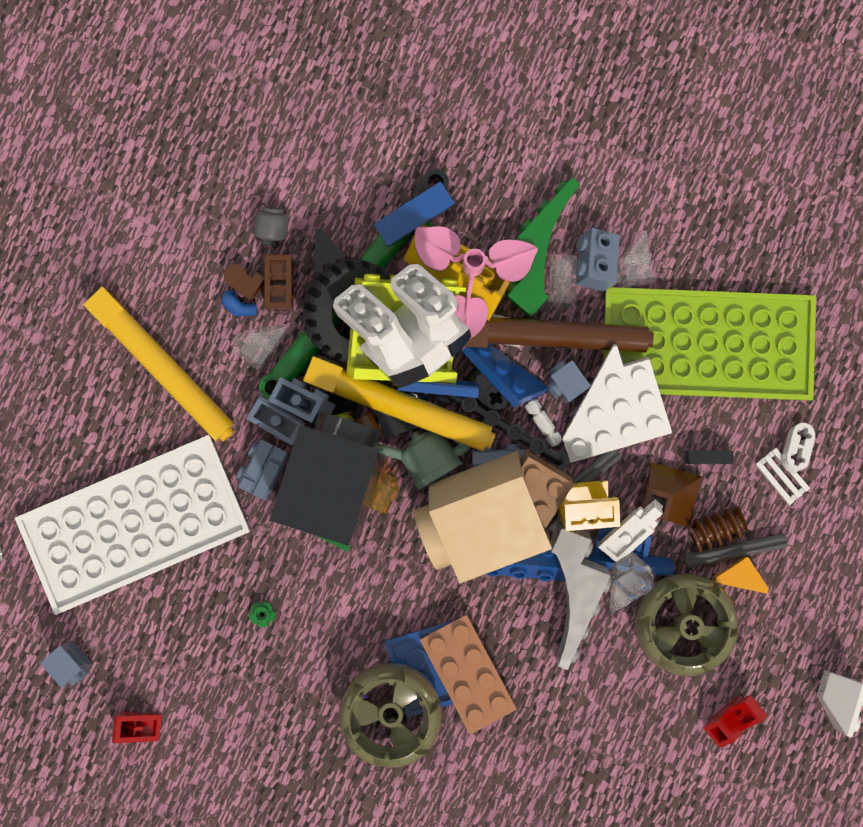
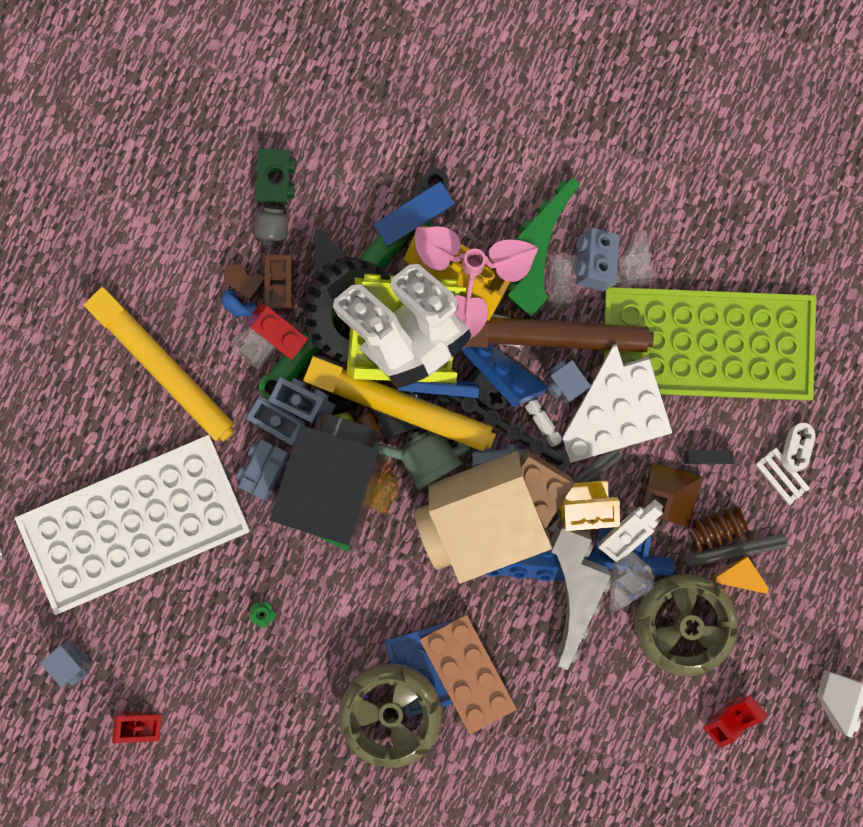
none -> red brick [244,303,308,360]
none -> dark green brick [256,148,296,206]

